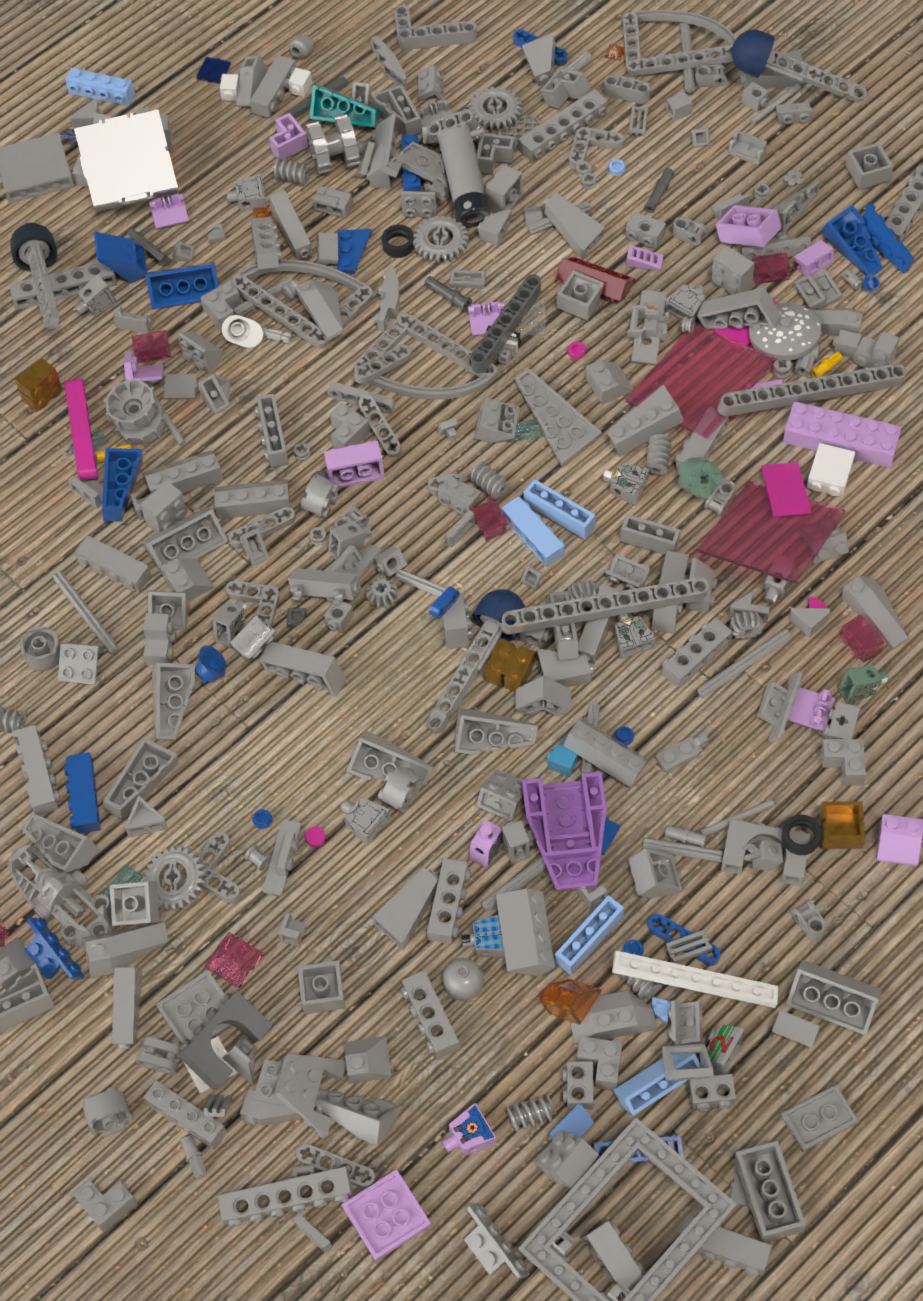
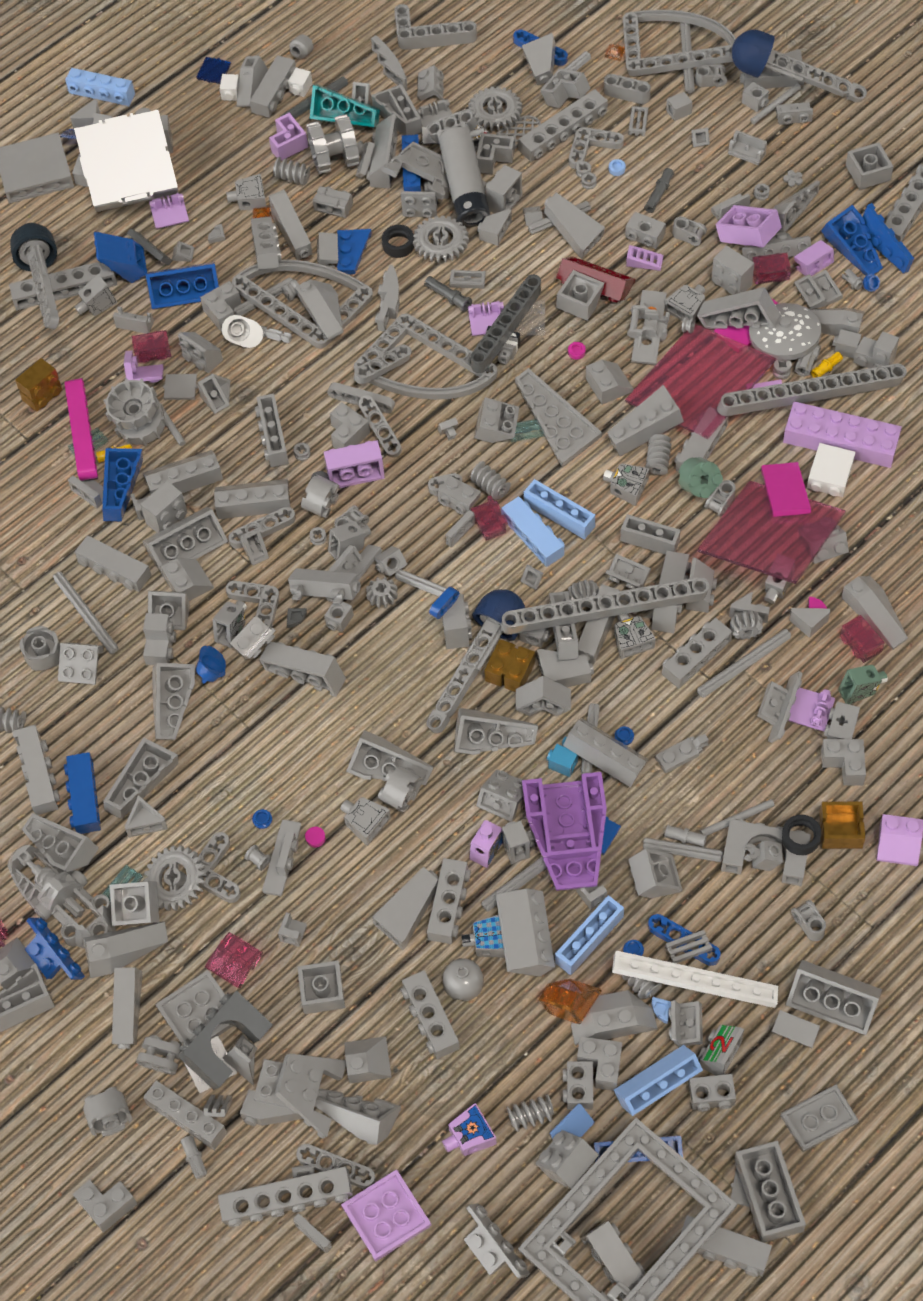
light grey tile [662,1044,714,1081] -> none

